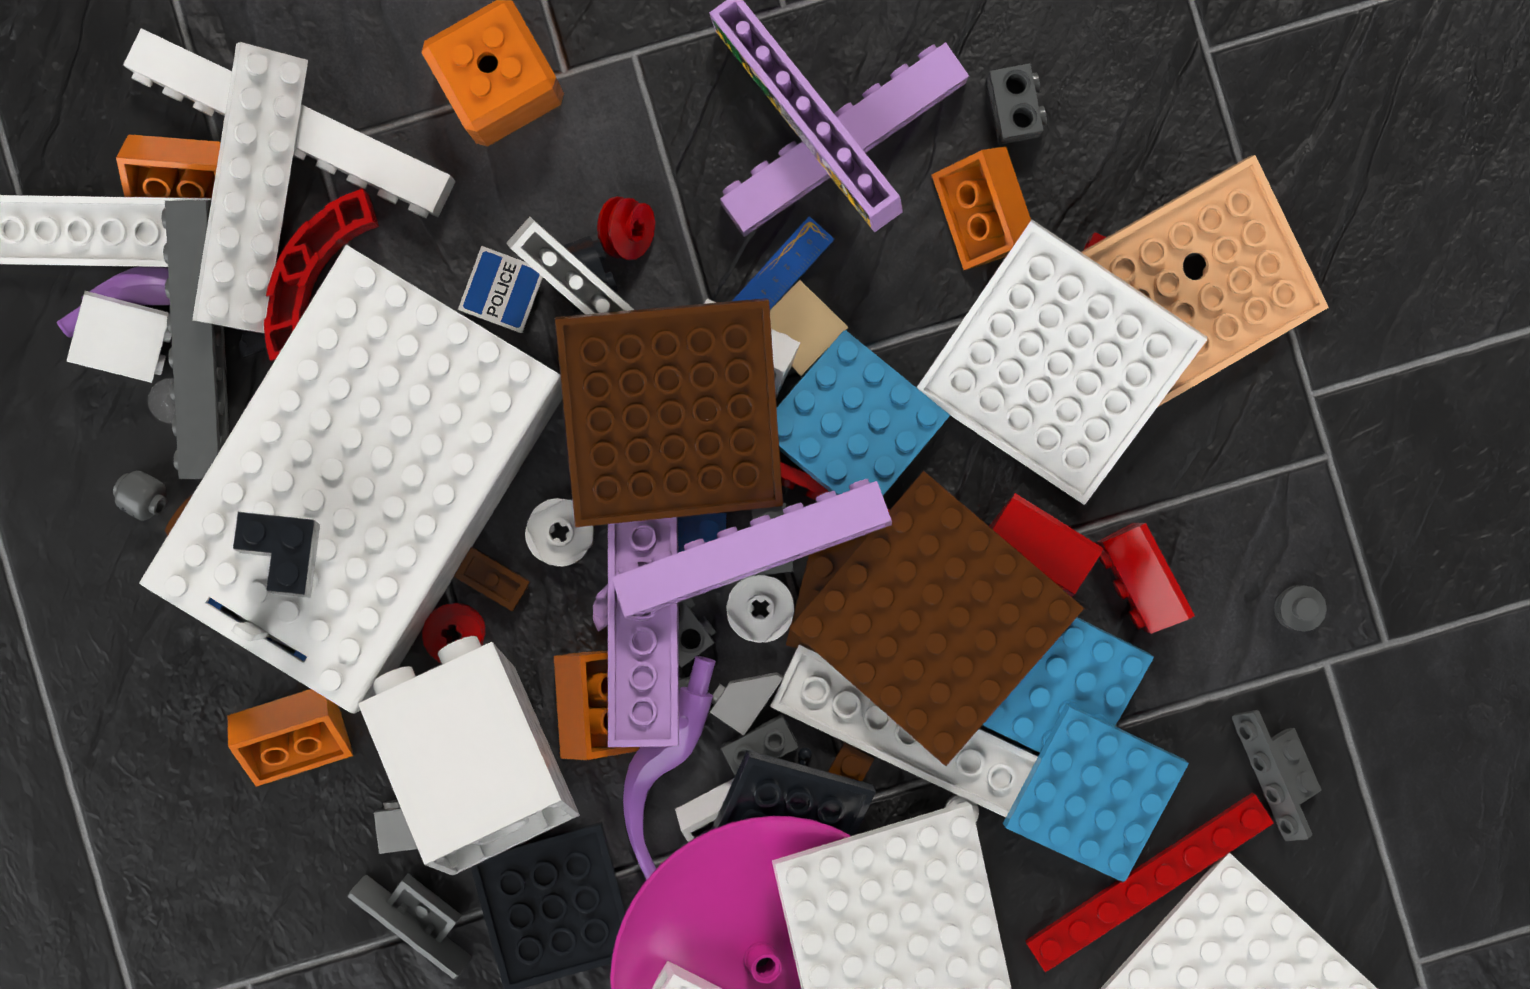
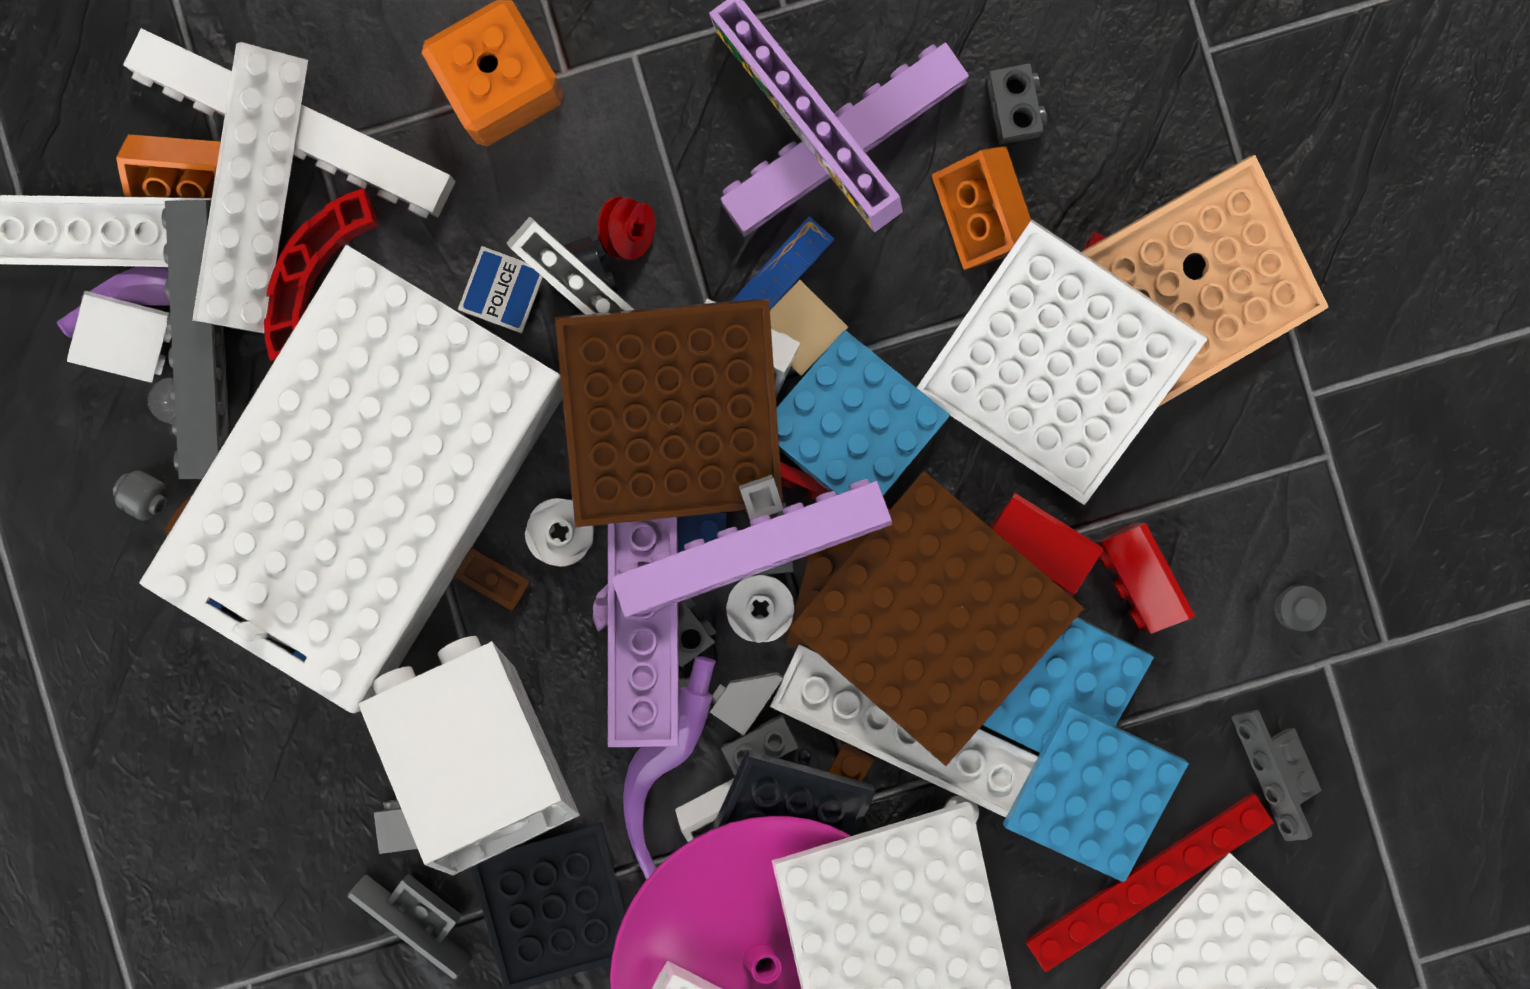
orange slope [228,689,353,787] -> none
black brick [233,512,320,598] -> none
red piece [422,603,486,663] -> none
orange slope [554,651,639,760] -> none
none -> light grey plate [739,475,783,521]

